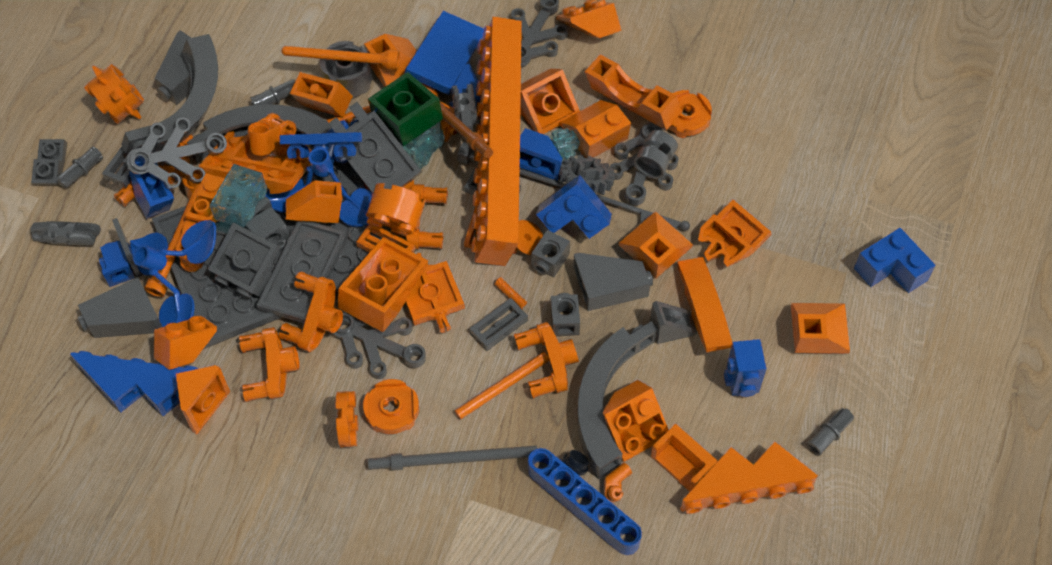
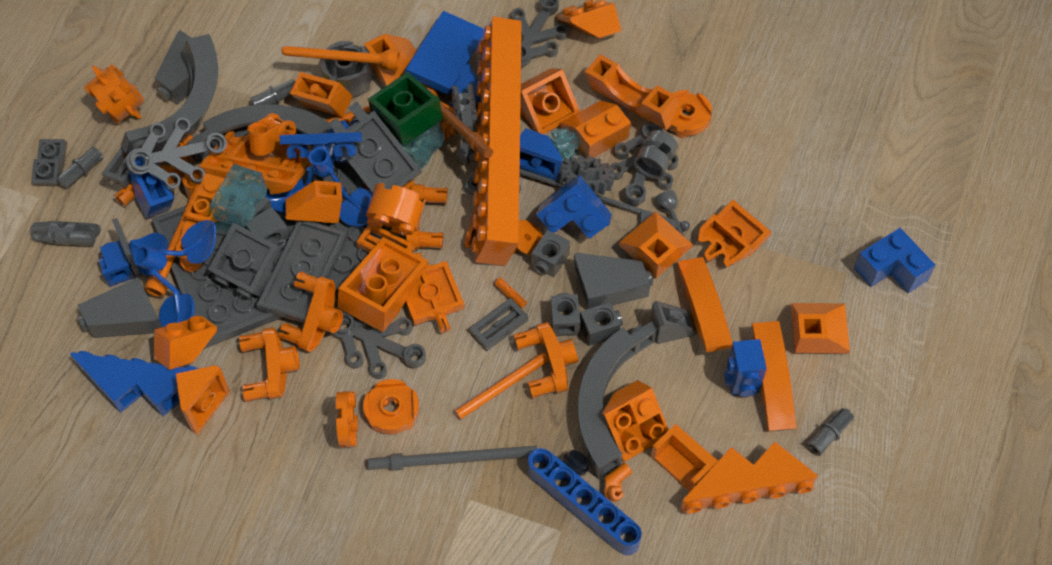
none -> dark grey brick [580,302,623,346]
none -> dark grey hinge [656,190,689,241]
none -> orange slope [751,321,797,431]

